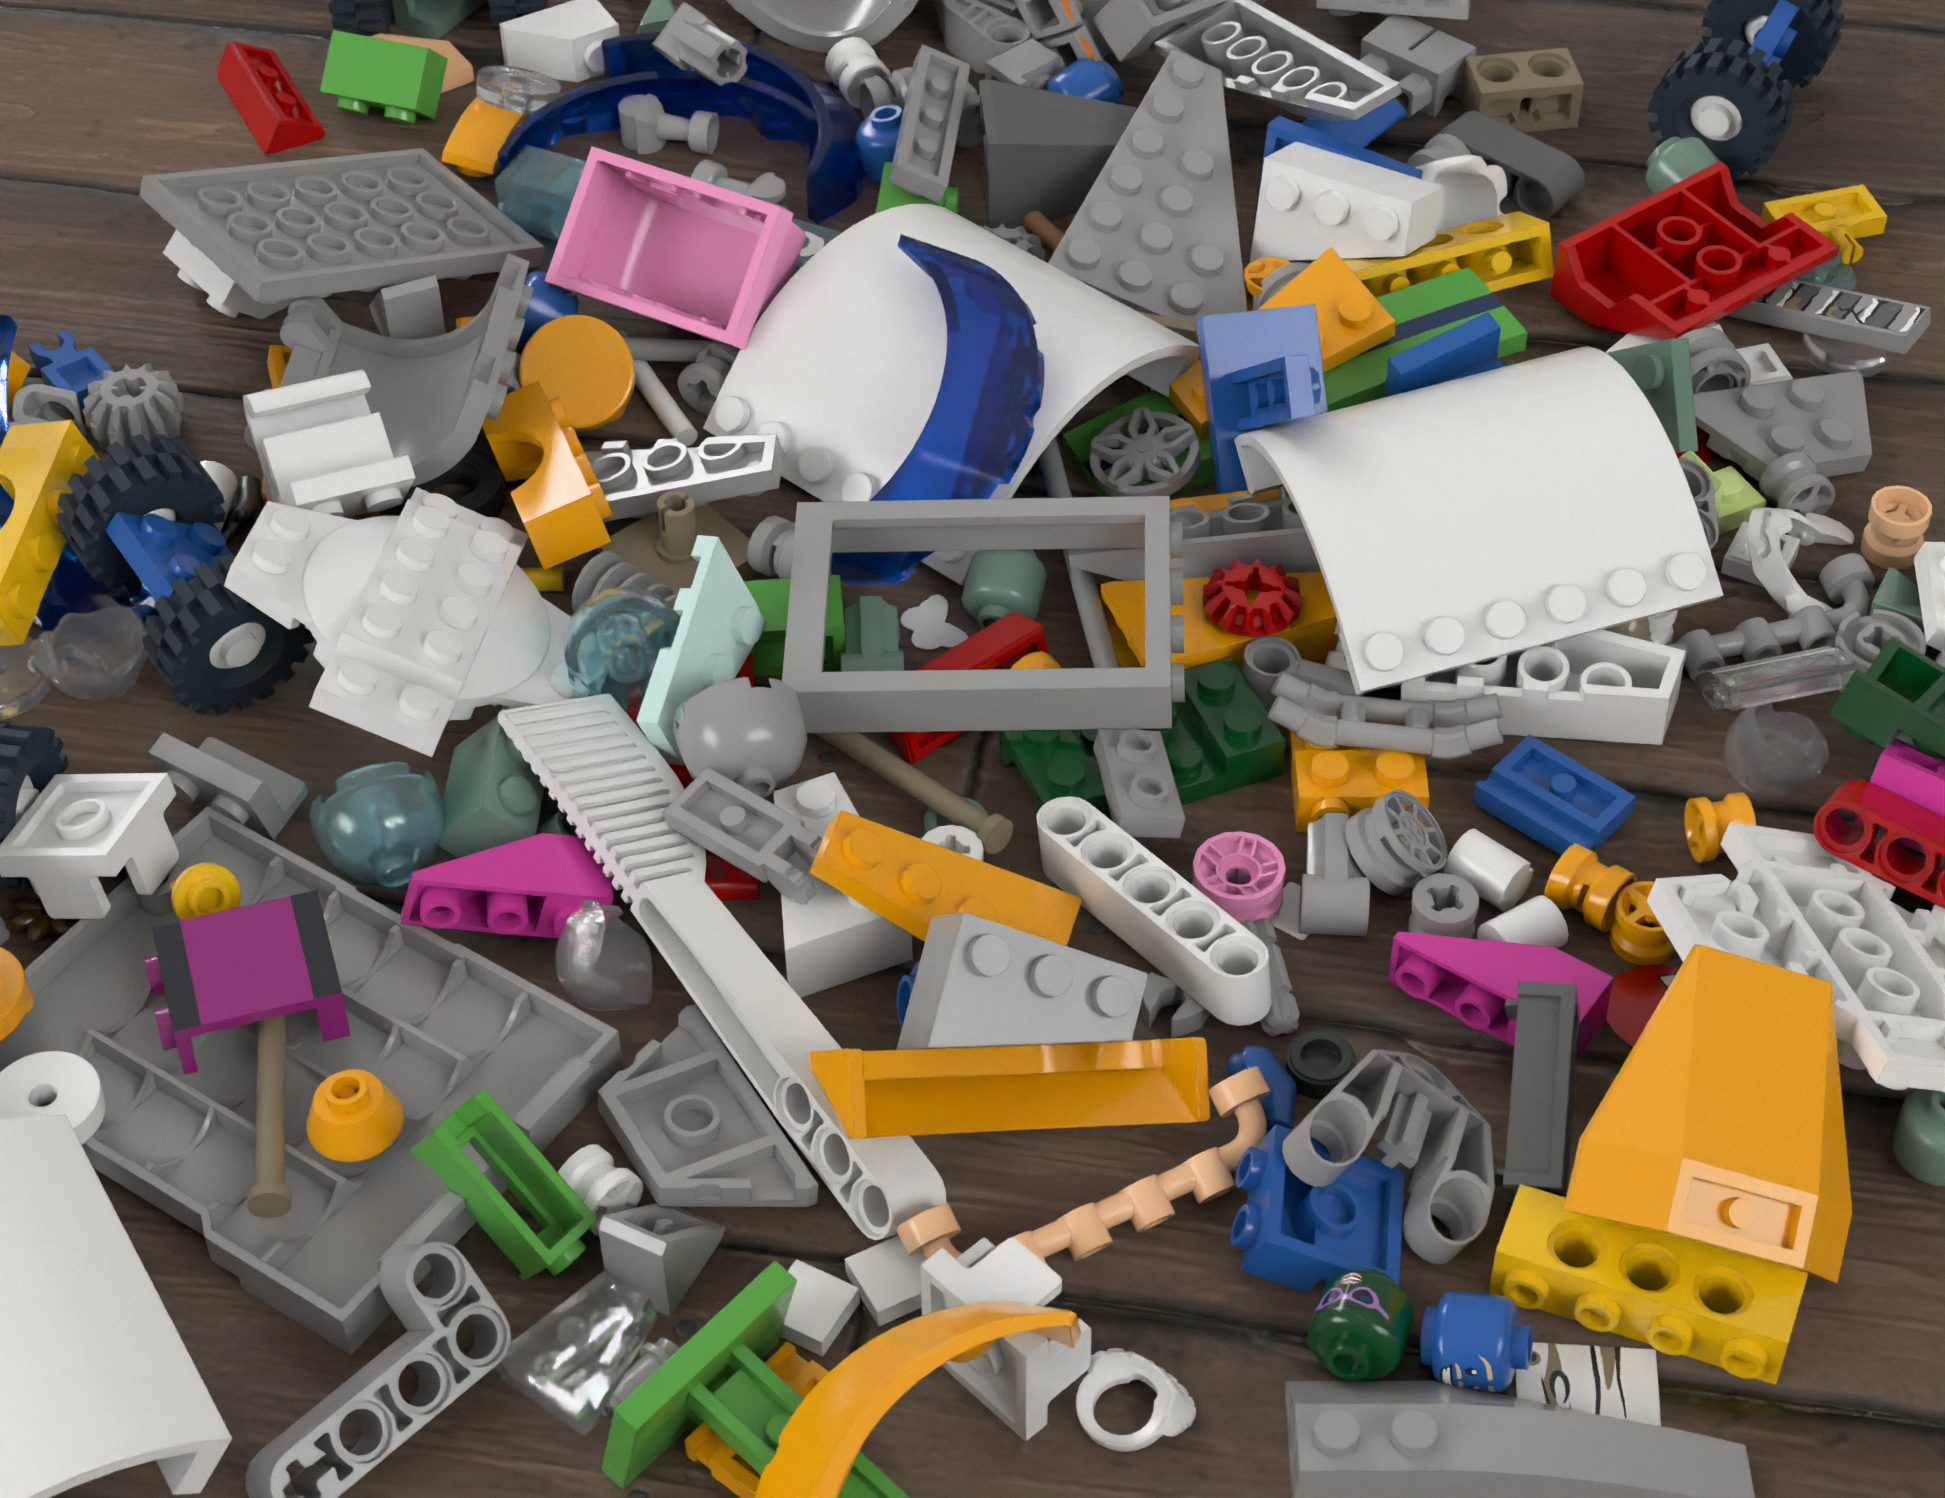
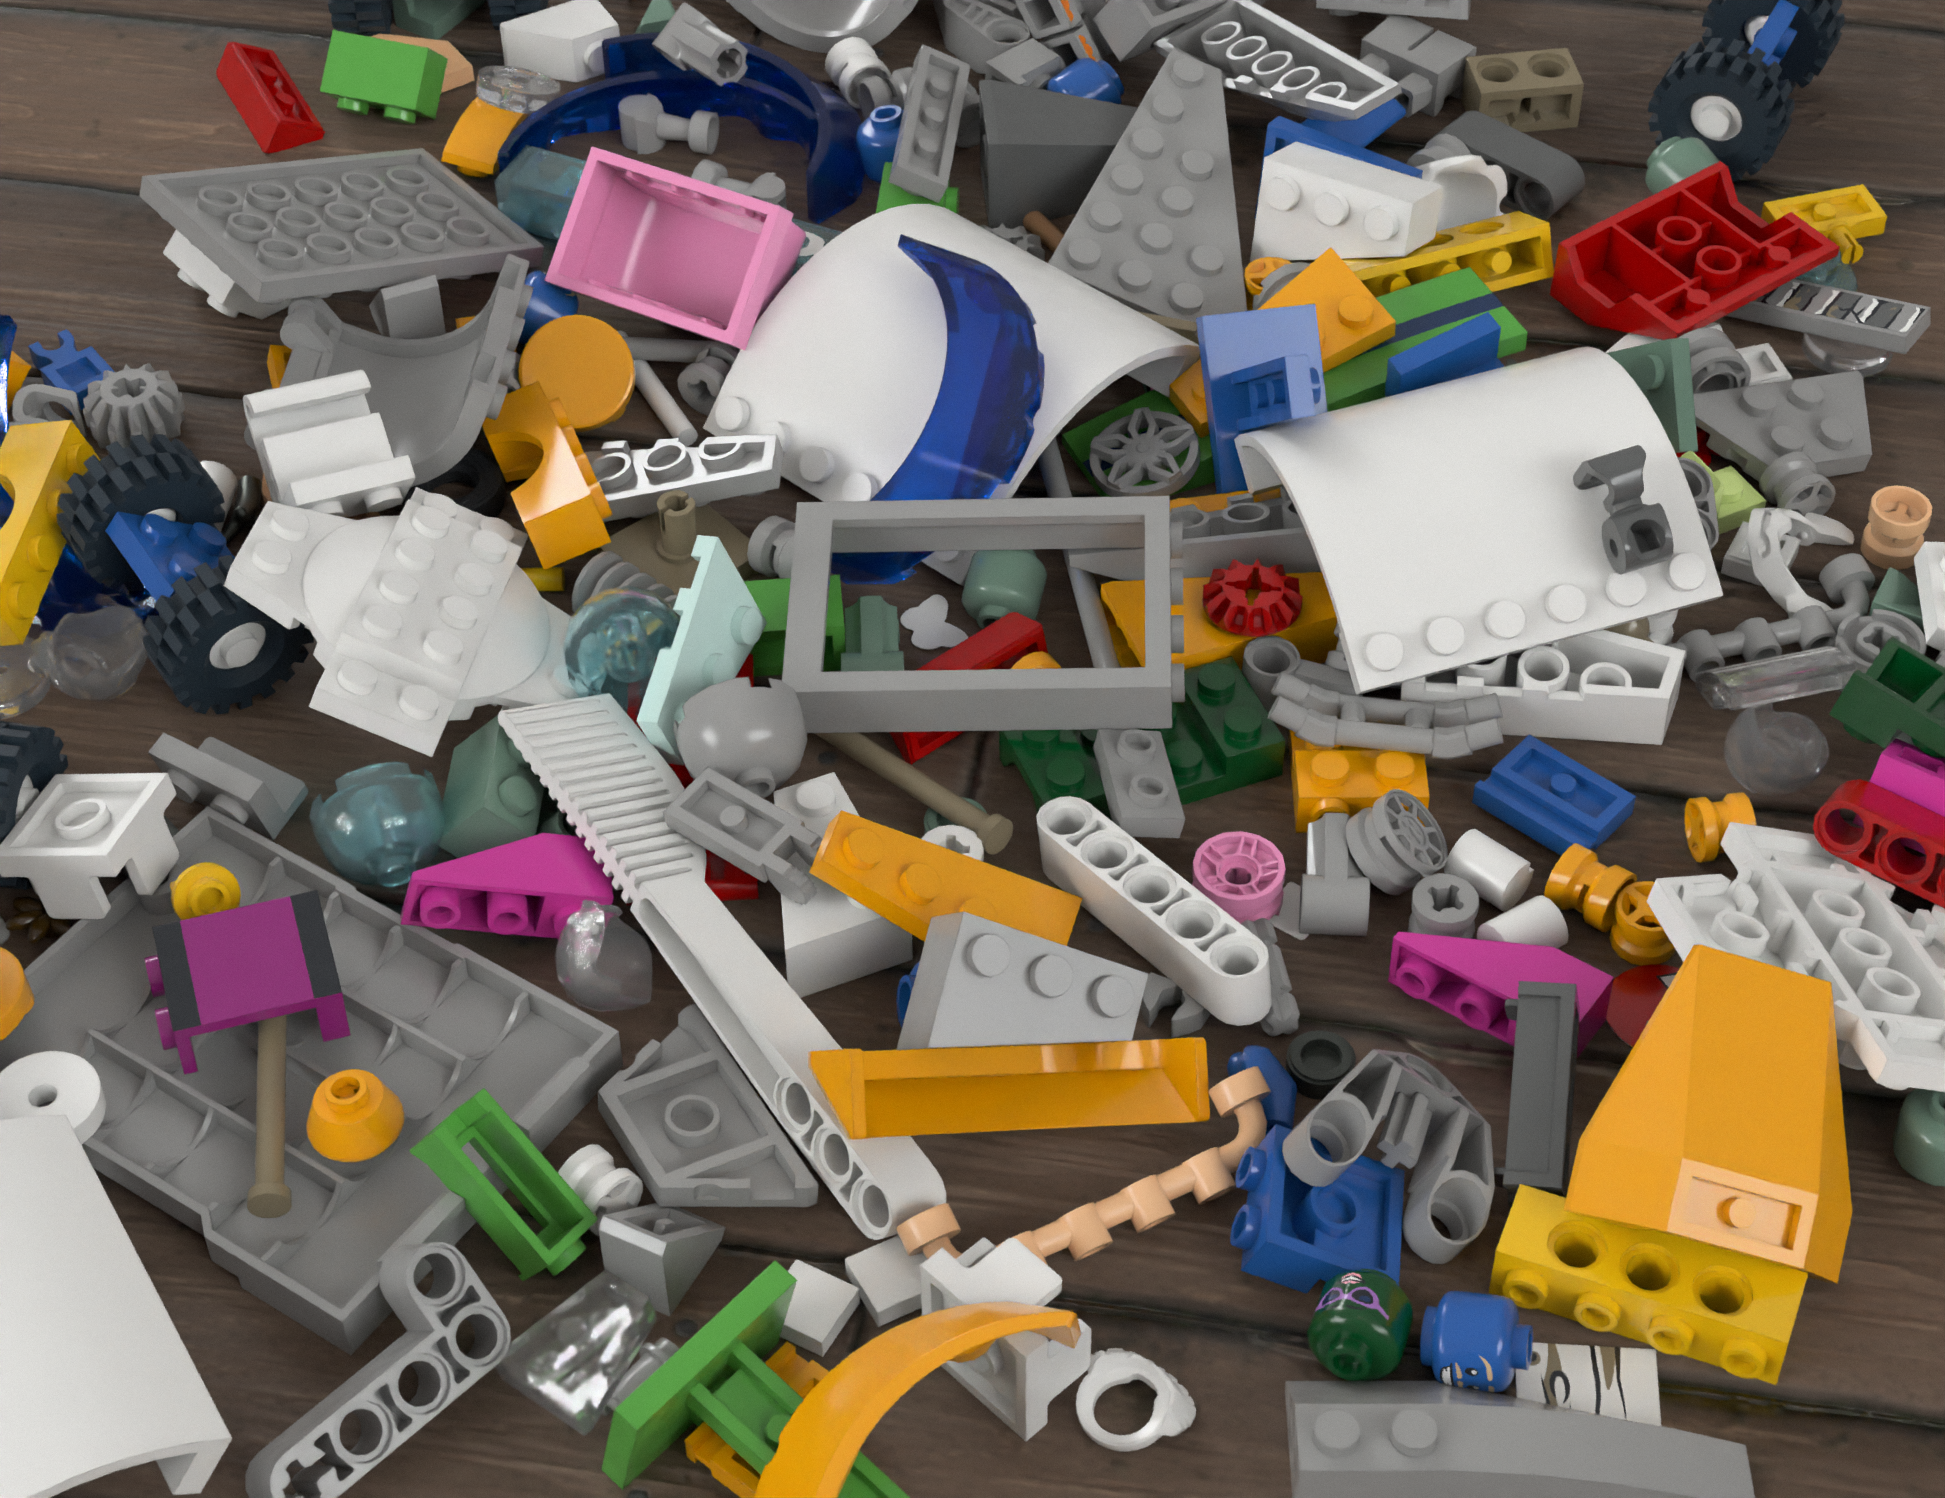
none -> dark grey leg [1573,445,1674,575]

